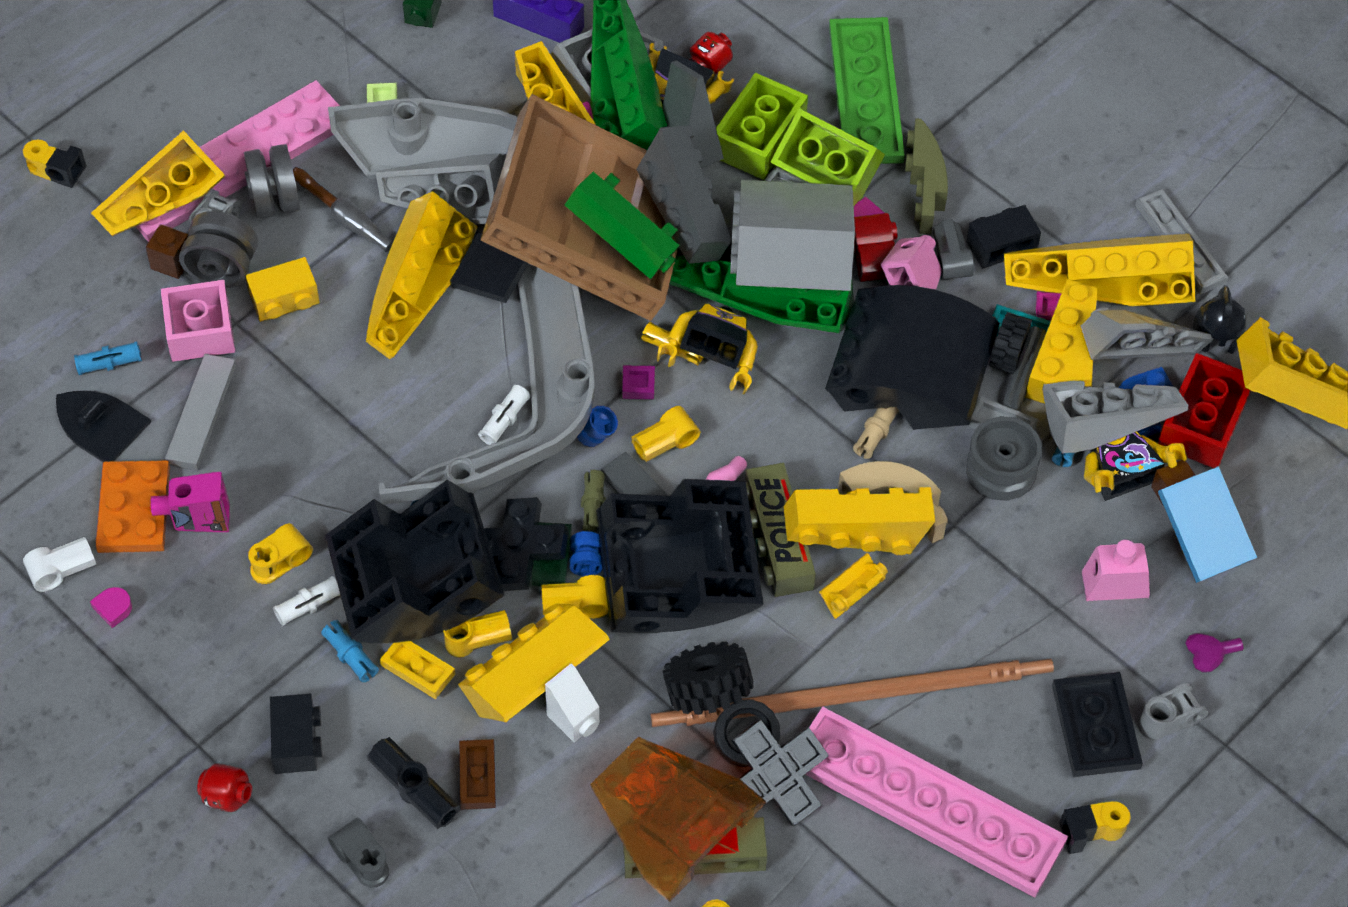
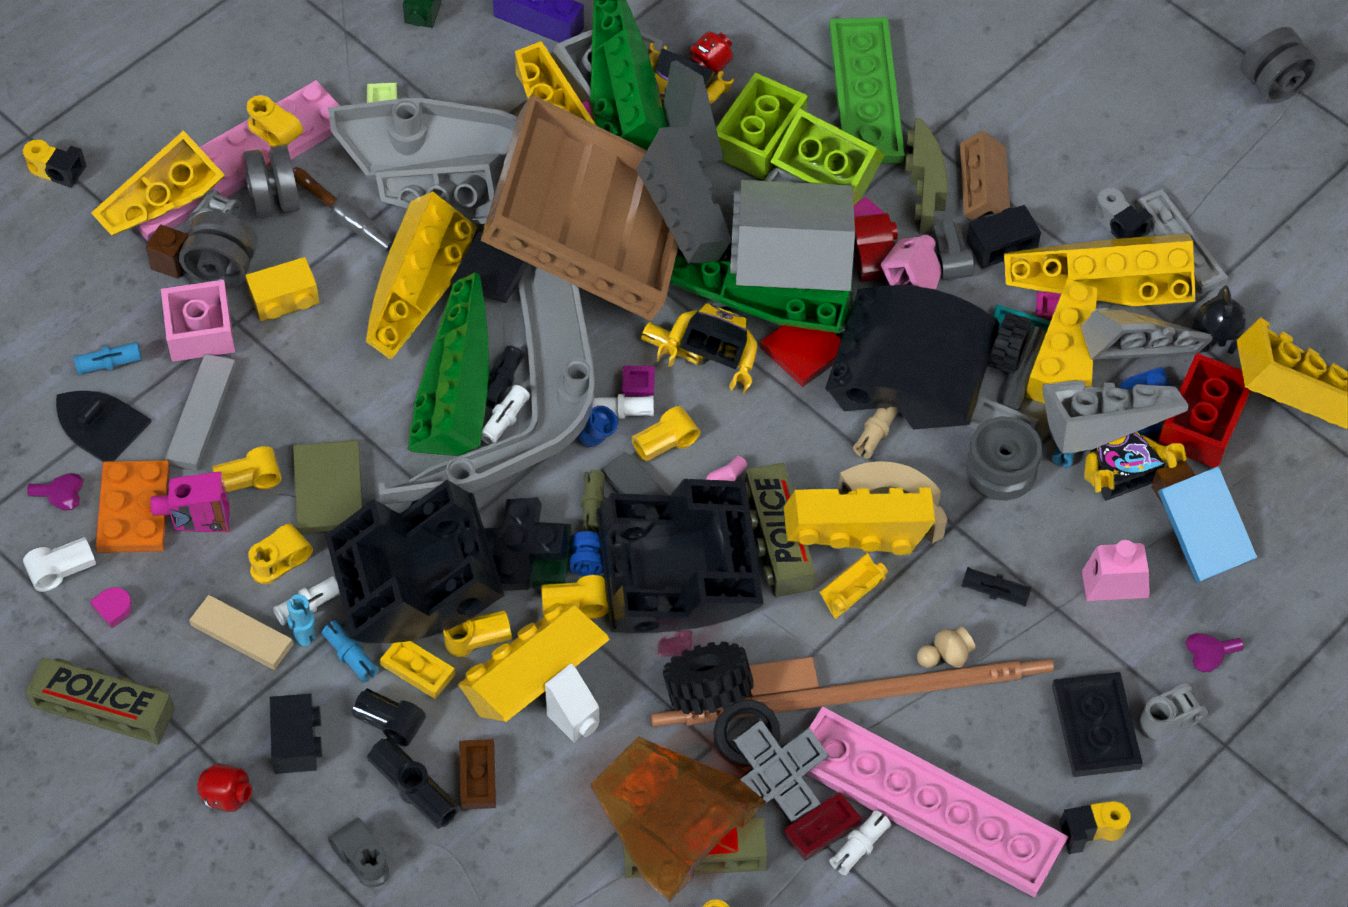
green brick [564,171,680,279] -> none
none -> olive brick [26,657,175,745]
none -> magenta rock [27,473,83,511]
none -> tan tile [189,595,294,670]
none -> yellow piece [212,446,282,492]
none -> yellow piece [246,95,304,147]
none -> medium azure pin [287,594,316,646]
none -> olive tile [293,440,363,534]
none -> black piece [352,688,426,747]
none -> green wedge [408,272,489,456]
none -> black pin [486,345,524,409]
none -> white pin [593,394,654,420]
none -> clear pink tile [658,630,692,657]
none -> nougat tile [750,657,819,697]
none -> red tile [760,316,841,387]
none -> dark red plate [784,792,862,861]
none -> white pin [829,810,891,876]
none -> tan animal [917,626,975,668]
none -> medium nougat panel [960,130,1010,221]
none -> black pin [961,567,1032,607]
none -> leg [1095,188,1153,239]
none -> flat silver wheel [1240,27,1319,103]

